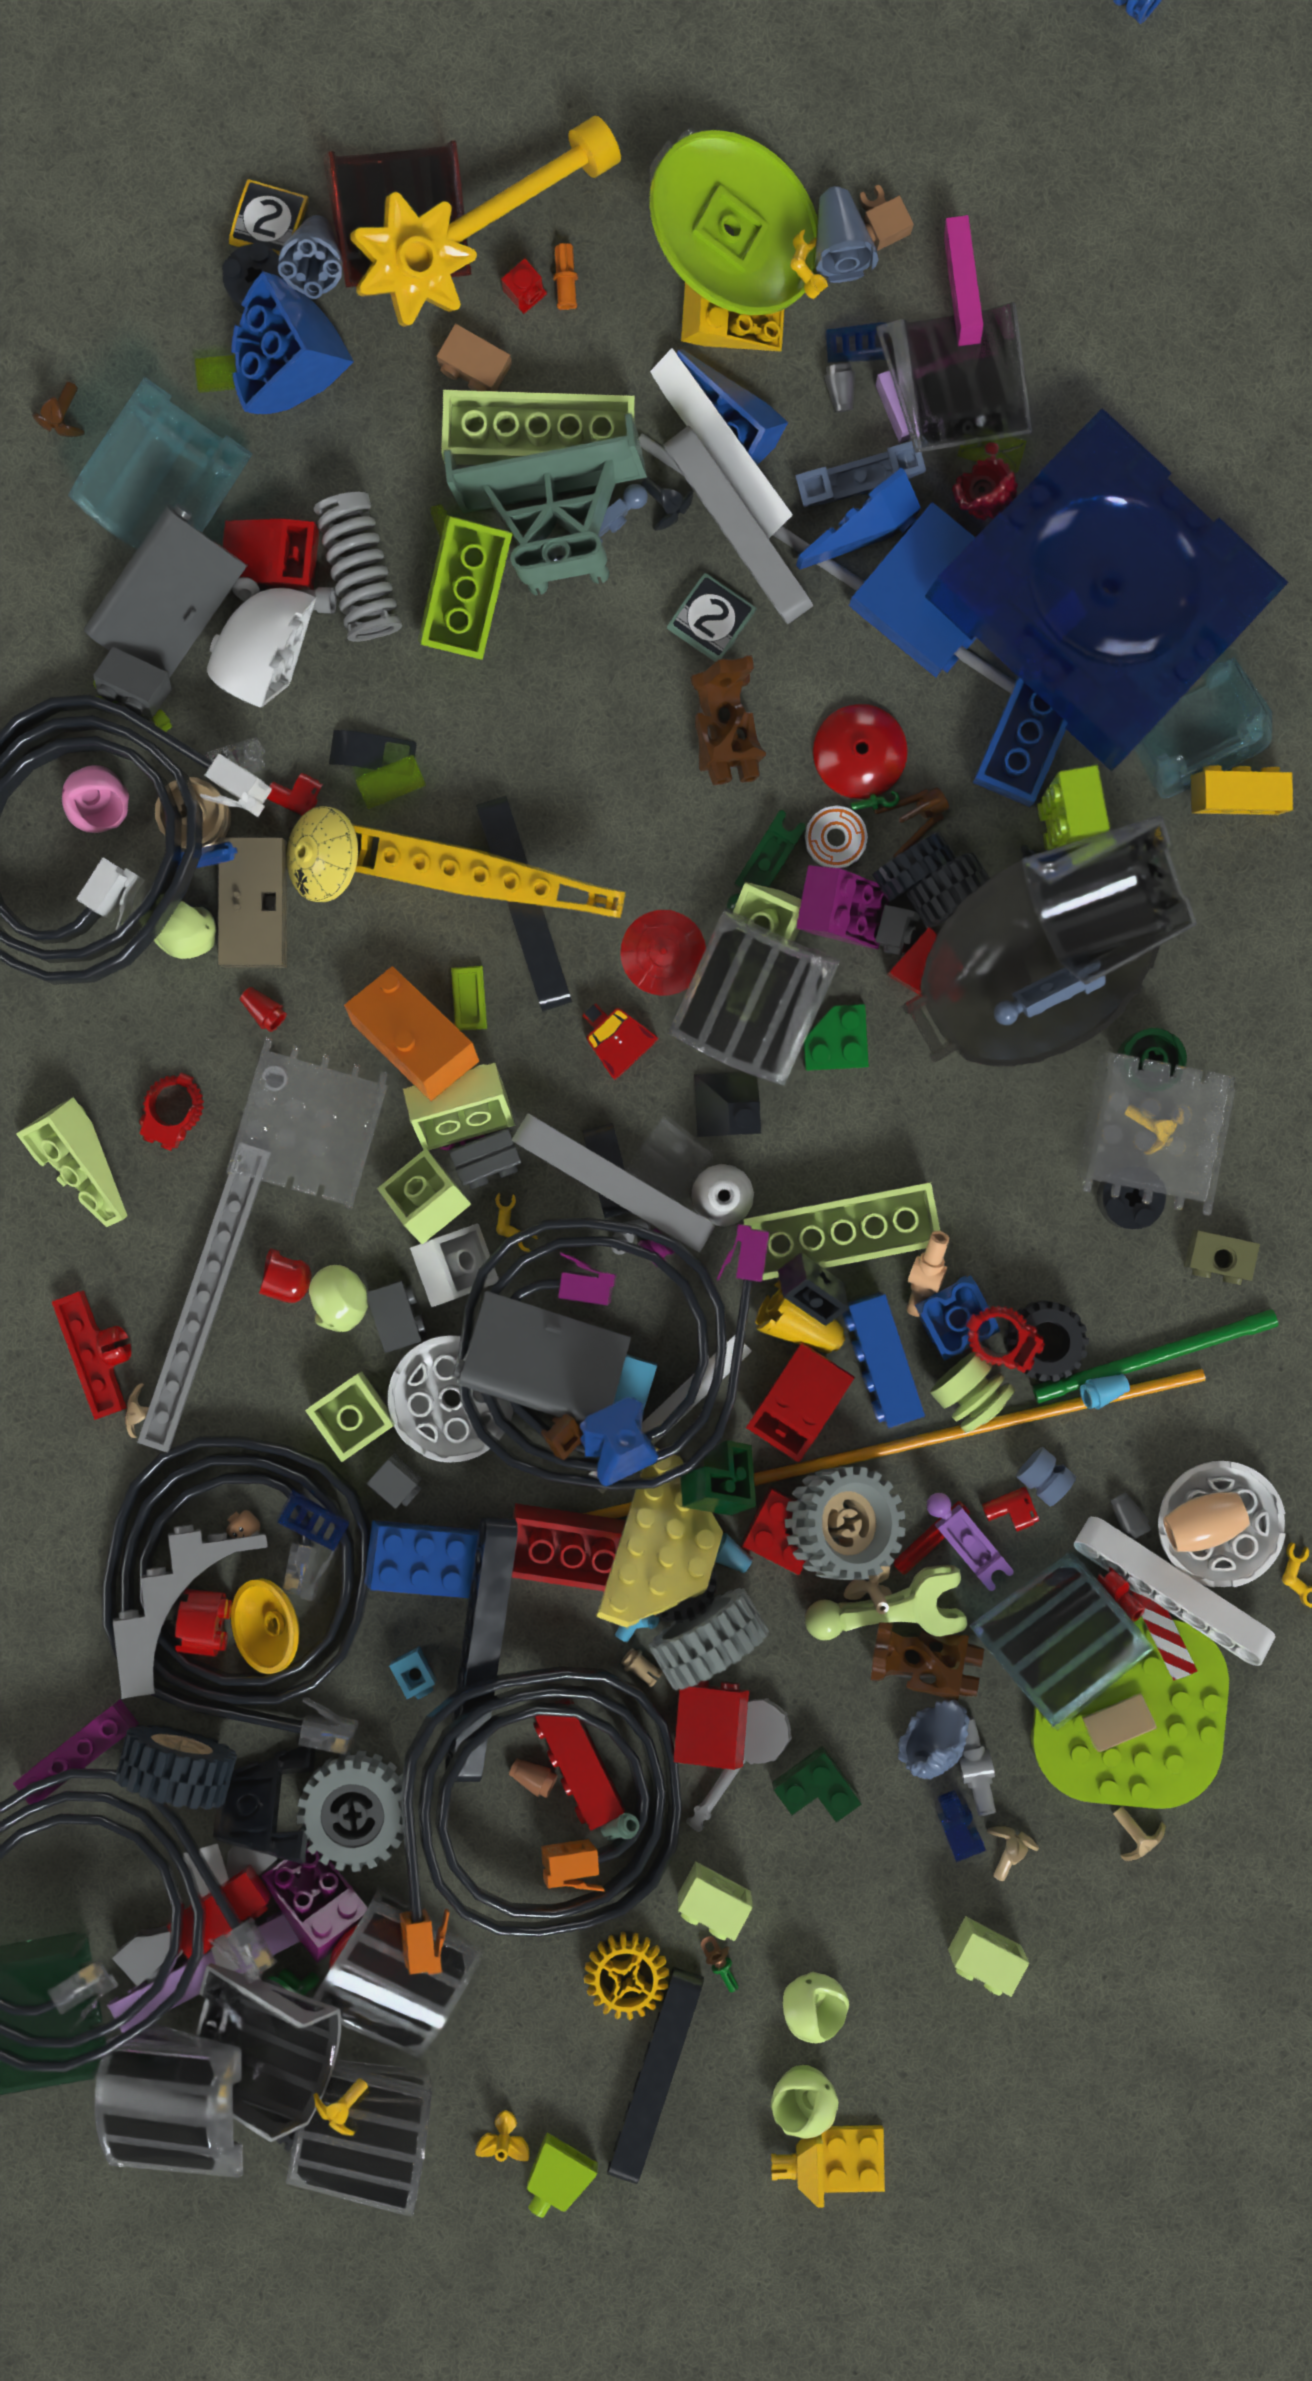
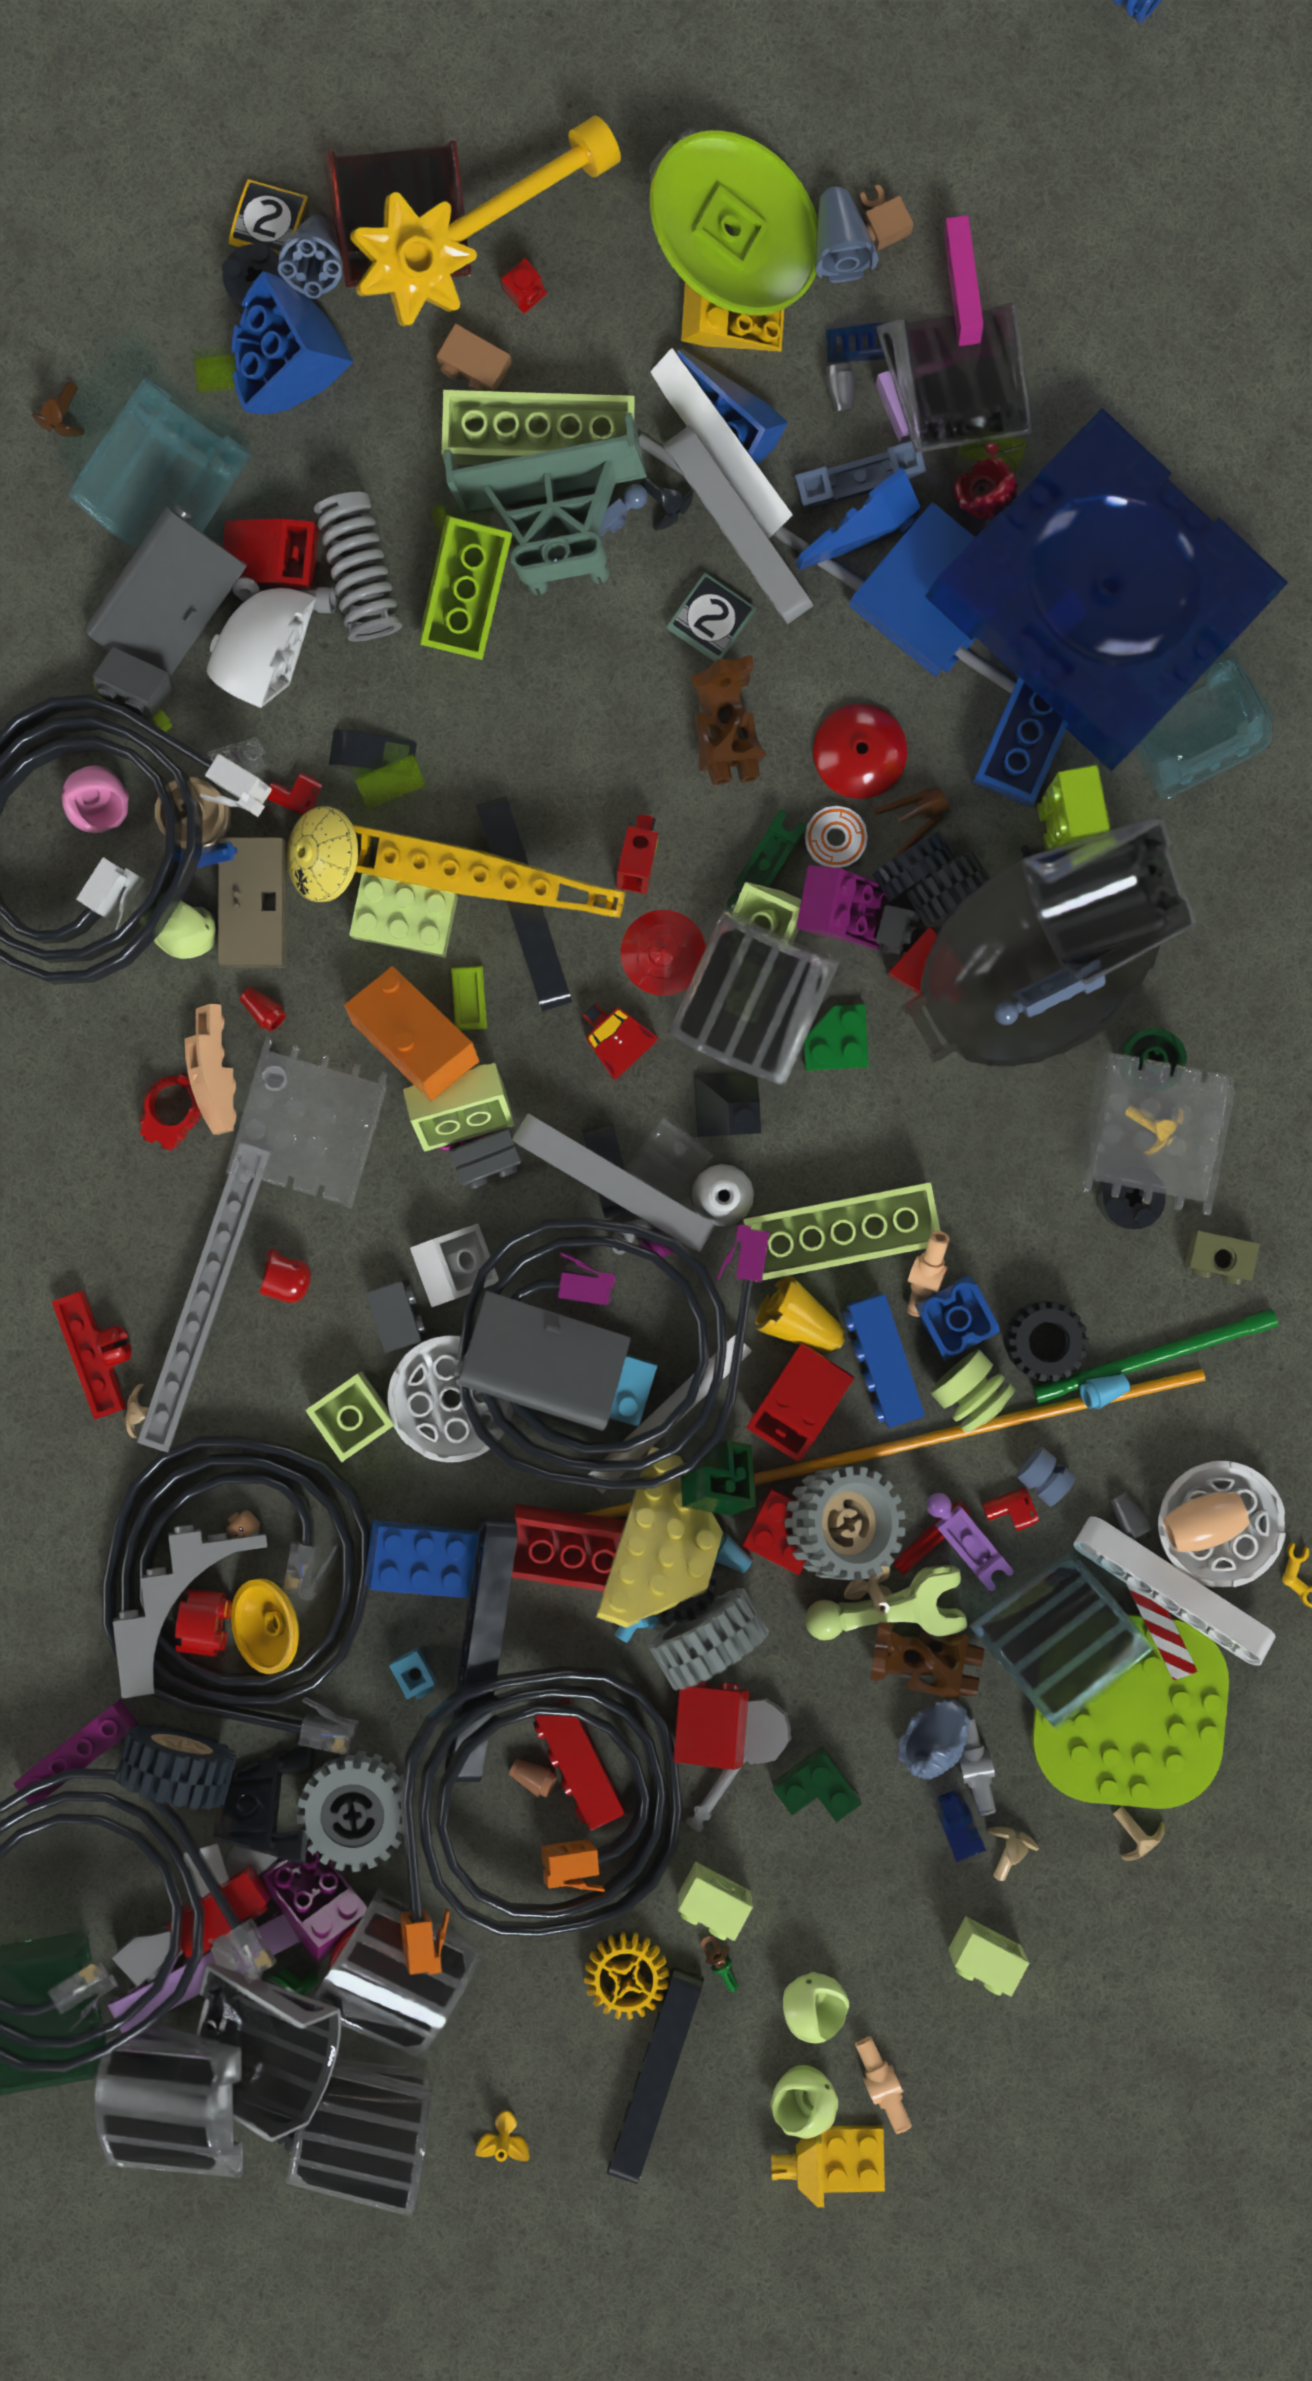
yellowish green wedge [16,1097,127,1227] -> none
clear blue slope [277,1490,349,1551] -> none
yellowish green piece [309,1265,368,1332] -> none
yellow plant [313,2078,368,2135] -> none
dark grey brick [367,1453,422,1509] -> none
yellowish green brick [377,1148,471,1245] -> none
yellow arm [496,1193,538,1252] -> none
lime torso [527,2132,598,2218] -> none
reddish brown tile [541,1414,583,1460] -> none
orange axle [553,243,578,310] -> none
blue piece [580,1397,658,1486] -> none
sand green pin [601,1813,639,1841] -> none
tan pin [621,1648,663,1687] -> none
black brick [777,1253,849,1326] -> none
yellow arm [790,229,828,299] -> none
green hand [851,791,900,811] -> none
red piece [966,1306,1045,1373] -> none
tan slope [1082,1693,1157,1752] -> none
red piece [1097,1566,1145,1622] -> none
yellow brick [1191,765,1293,815] -> none
none -> light nougat slope [184,1004,236,1135]
none -> yellowish green brick [349,873,458,958]
none -> red torso [616,814,659,895]
none -> light nougat pin [855,2036,912,2134]

